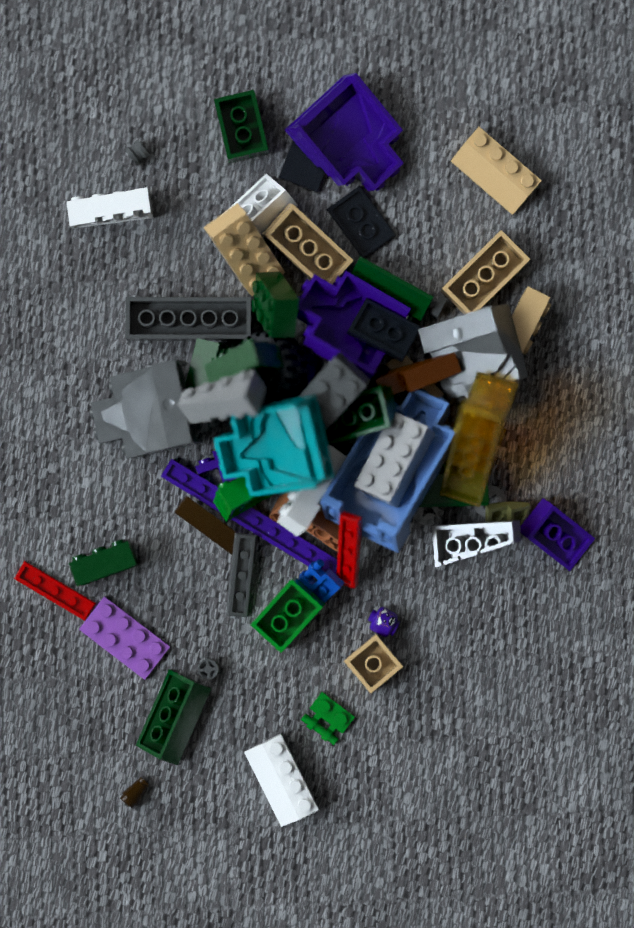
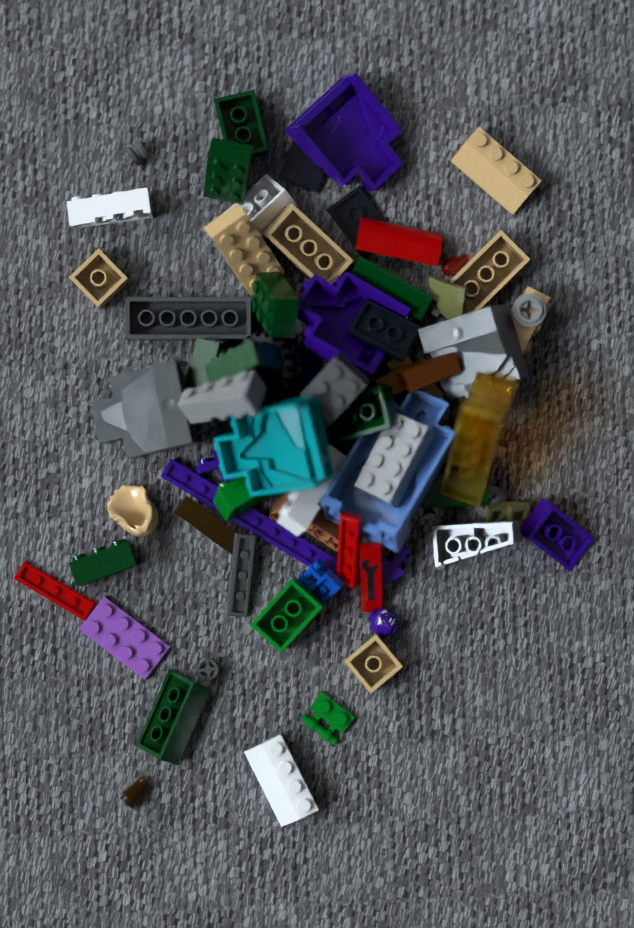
none -> tan brick [69,249,129,309]
none -> tan piece [107,484,158,537]
none -> dark green brick [203,137,254,205]
none -> red brick [355,217,442,266]
none -> red tile [359,543,382,612]
none -> dark purple brick [381,545,411,581]
none -> olive brick [429,276,468,320]
none -> clear red cylinder [441,254,469,276]
none -> light grey gear [512,293,546,328]

